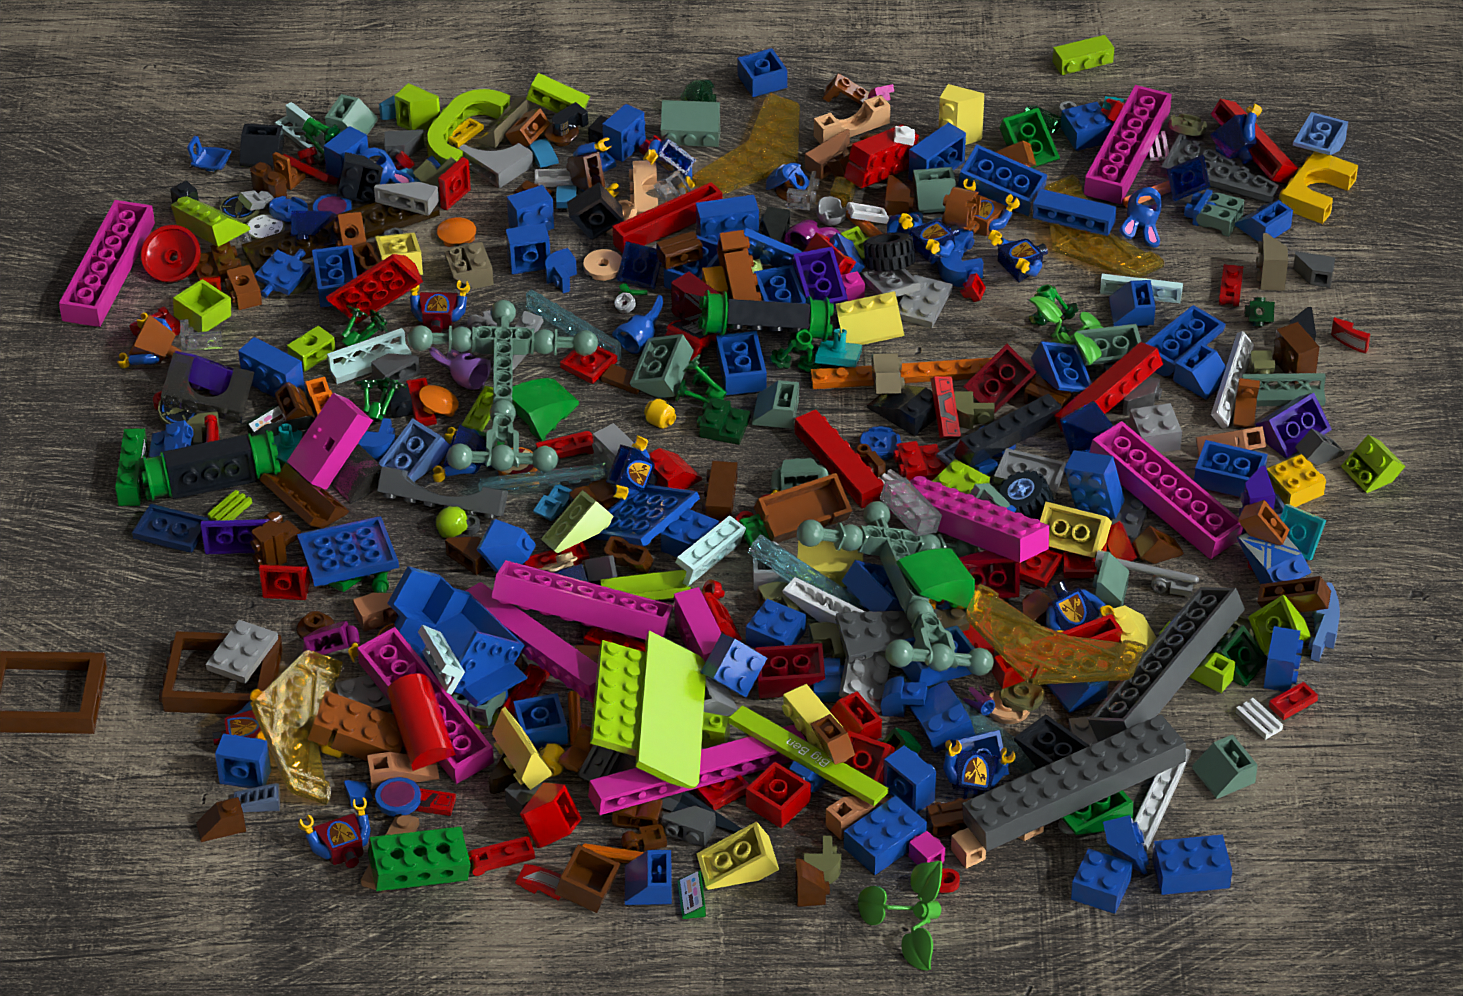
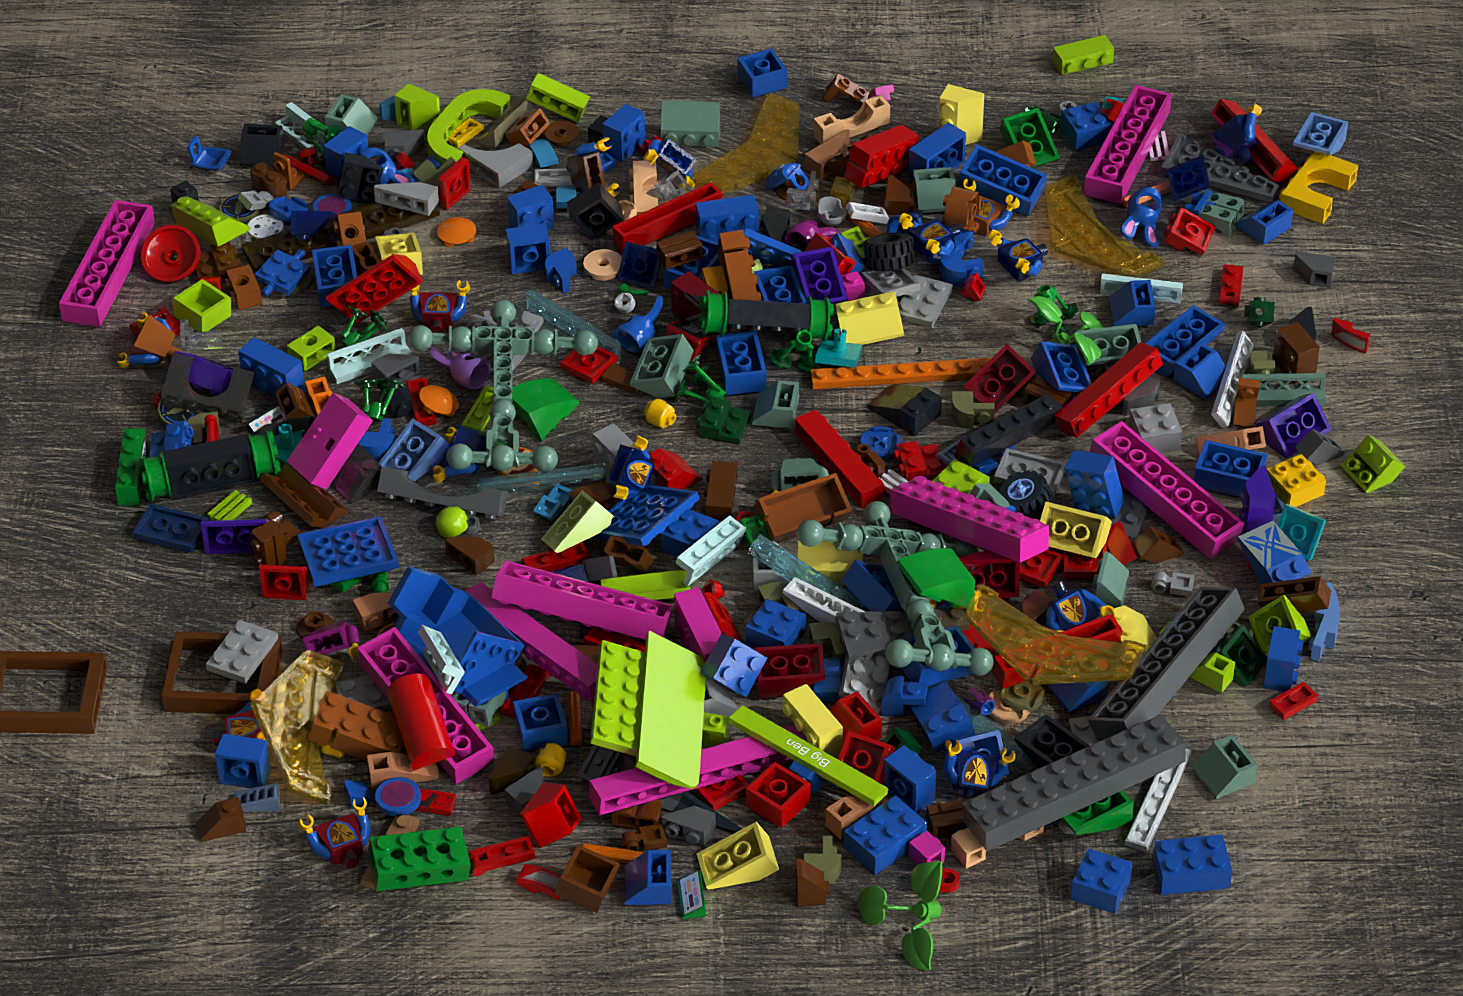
dark tan slope [444,242,494,289] -> none
blue slope [477,519,536,573] -> none
light yellow slope [492,707,552,790] -> none
red plate [536,431,594,459] -> none
tan plate [539,552,578,573] -> none
black leg [552,102,589,136] -> none
dark orange bracket [558,724,594,772] -> none
clear green cylinder [681,79,717,102] -> none
dark orange slope [810,714,855,765] -> none
dark tan brick [871,353,905,394] -> none
clear brick [880,477,942,537] -> none
white plate [894,126,915,146] -> none
red tile [930,376,961,439] -> none
blue brick [1033,189,1116,236] -> none
clear blue slope [1060,401,1113,456] -> none
light grey piece [1095,550,1199,584] -> none
blue slope [1103,815,1150,874] -> none
olive tile [1168,114,1207,136] -> none
white tile [1236,698,1283,740] -> none
dark orange slope [1238,500,1290,546] -> none
dark tan slope [1256,233,1288,291] -> none
none -> red plate [1163,207,1216,256]

